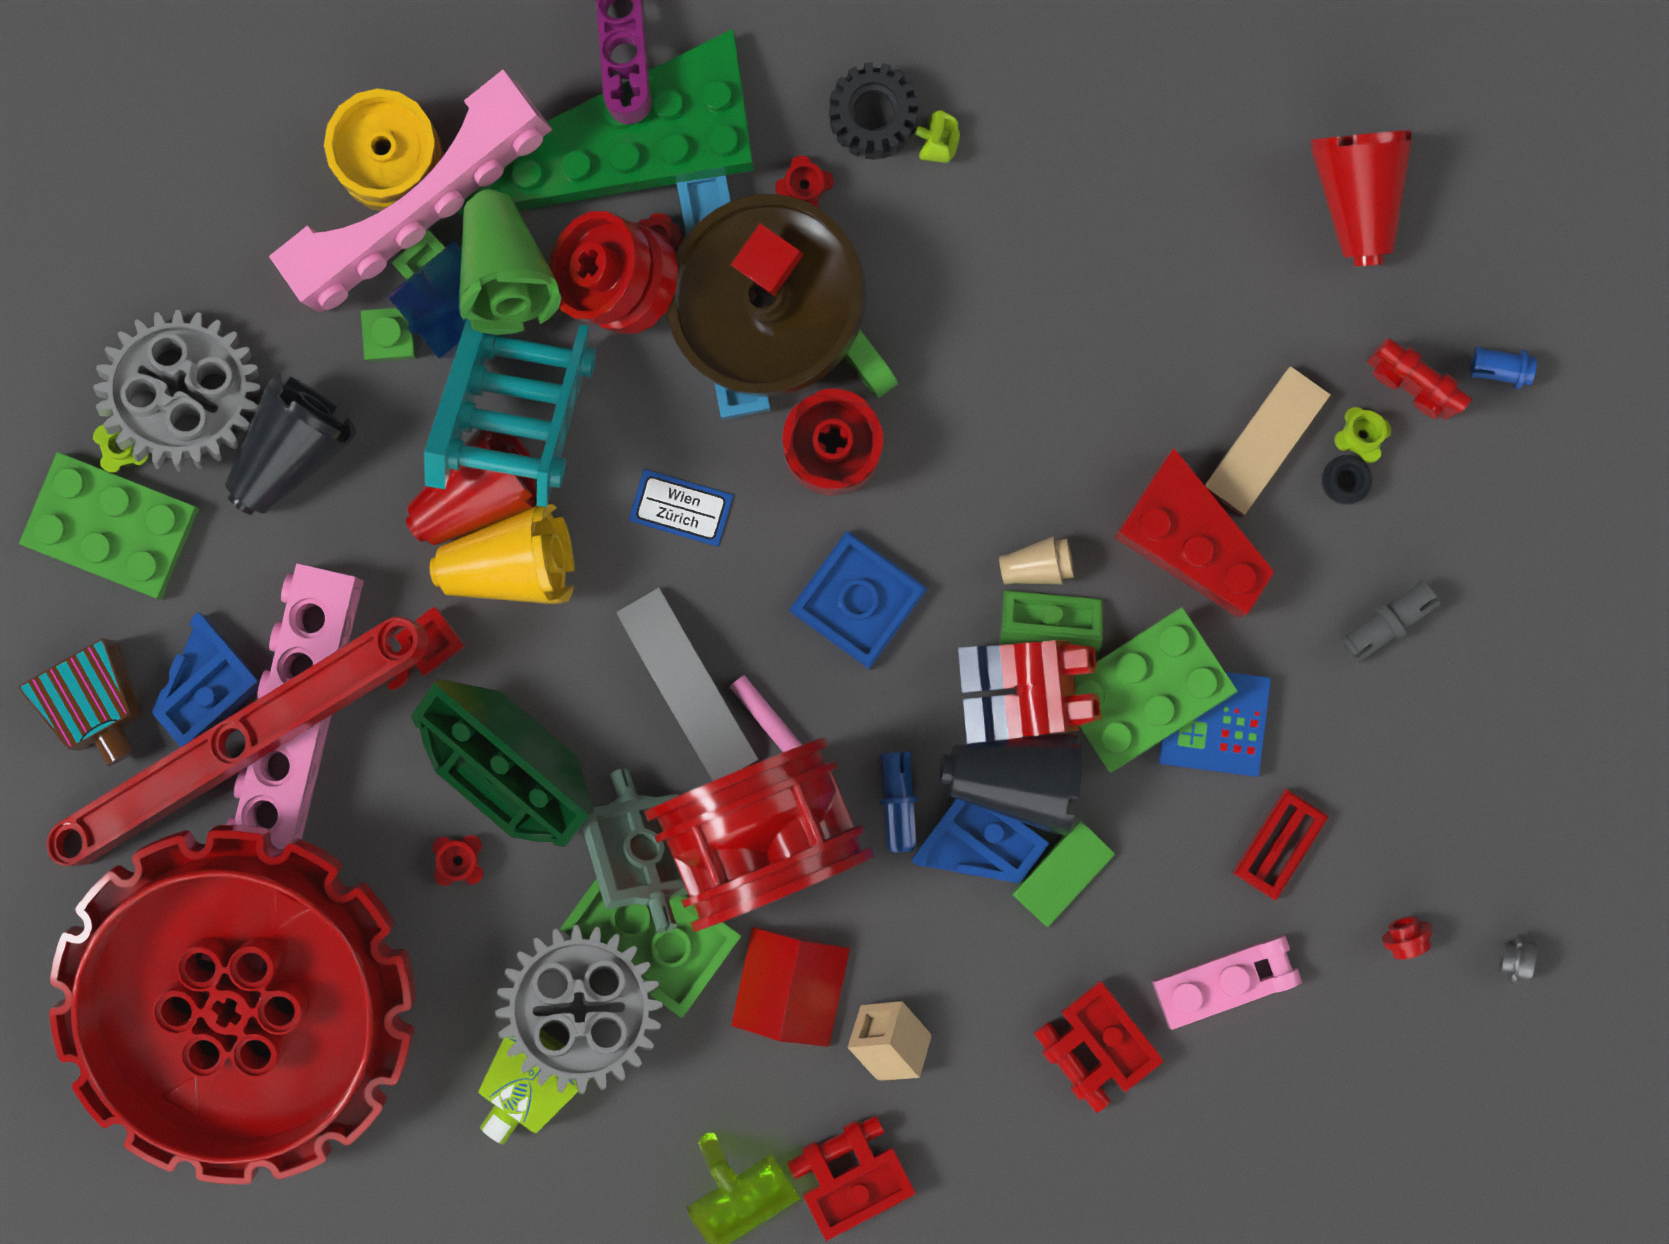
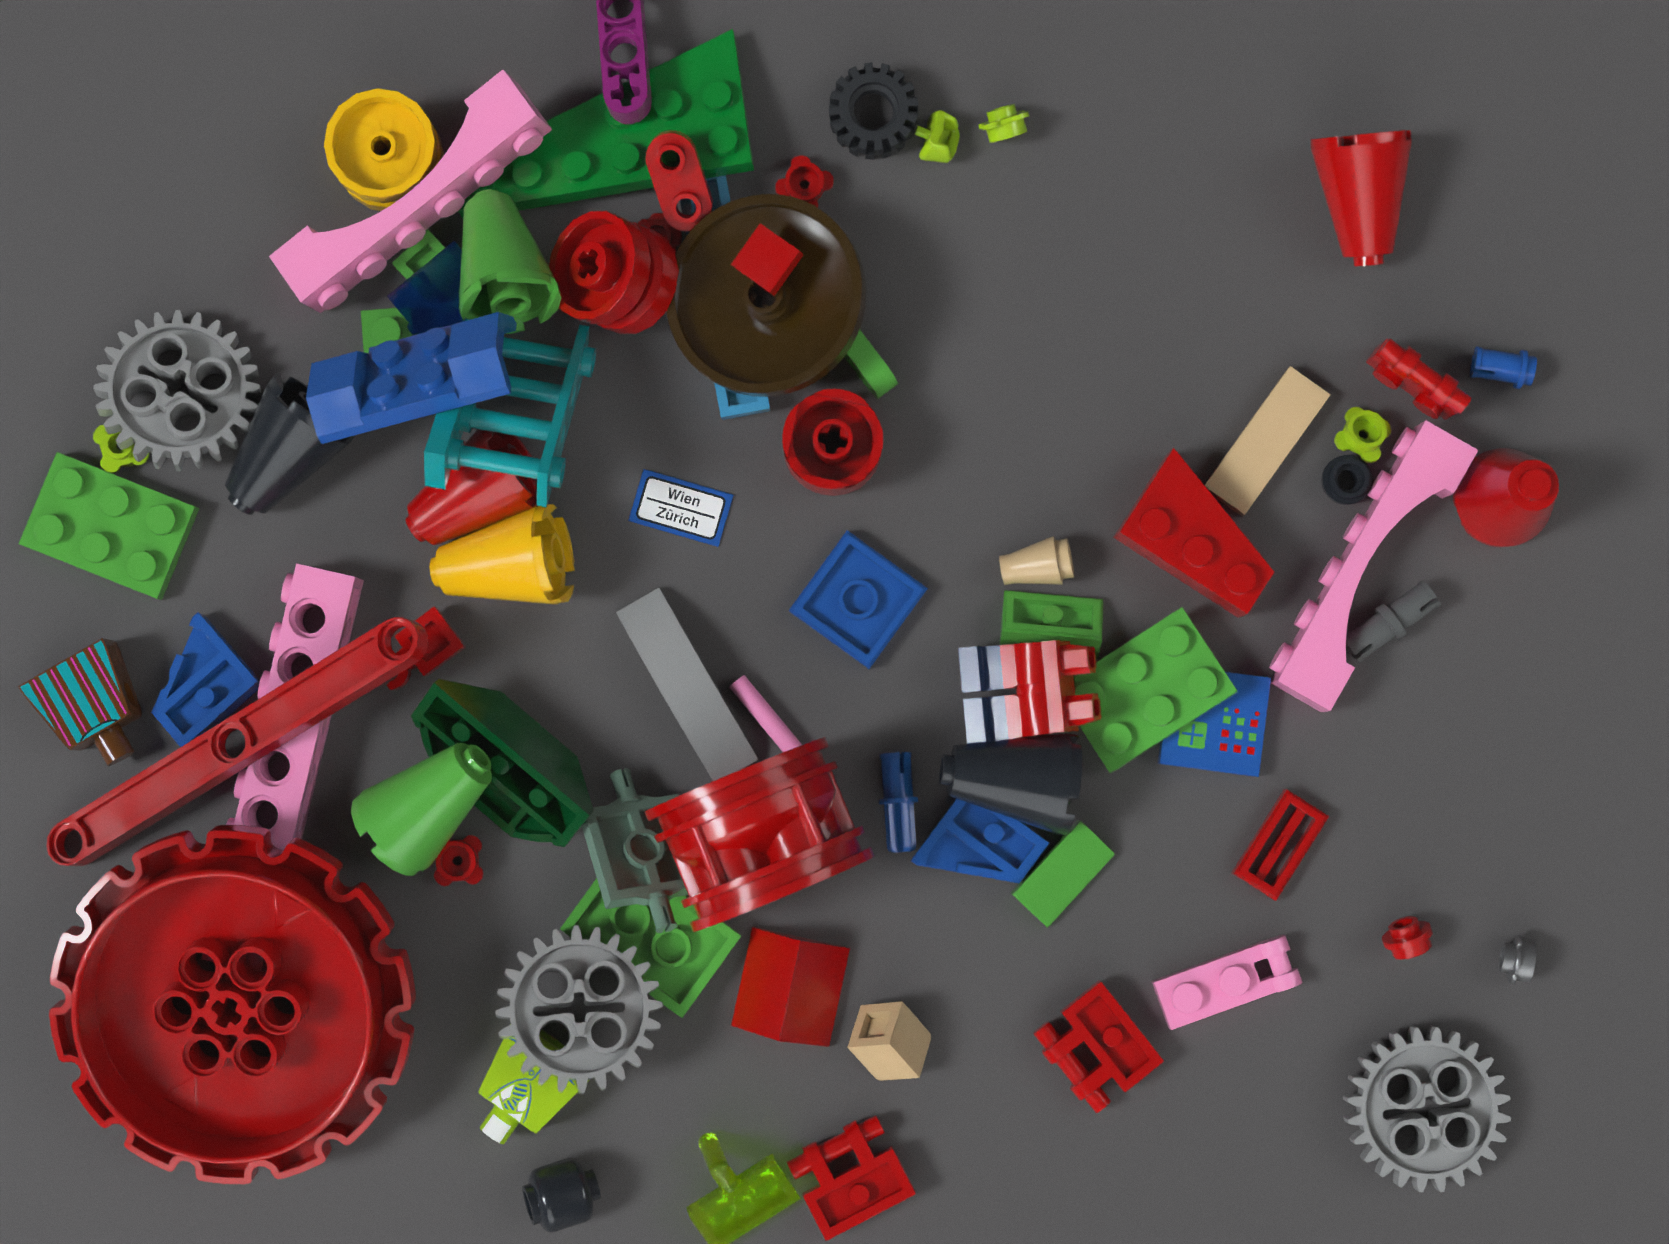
none -> blue piece [306,312,517,444]
none -> bright green cone [351,743,492,876]
none -> black head [522,1158,601,1233]
none -> red plate [646,130,713,231]
none -> lime plate [978,104,1030,143]
none -> bright pink arch [1269,420,1478,712]
none -> light grey gear [1343,1025,1511,1192]
none -> red cone [1453,448,1559,547]

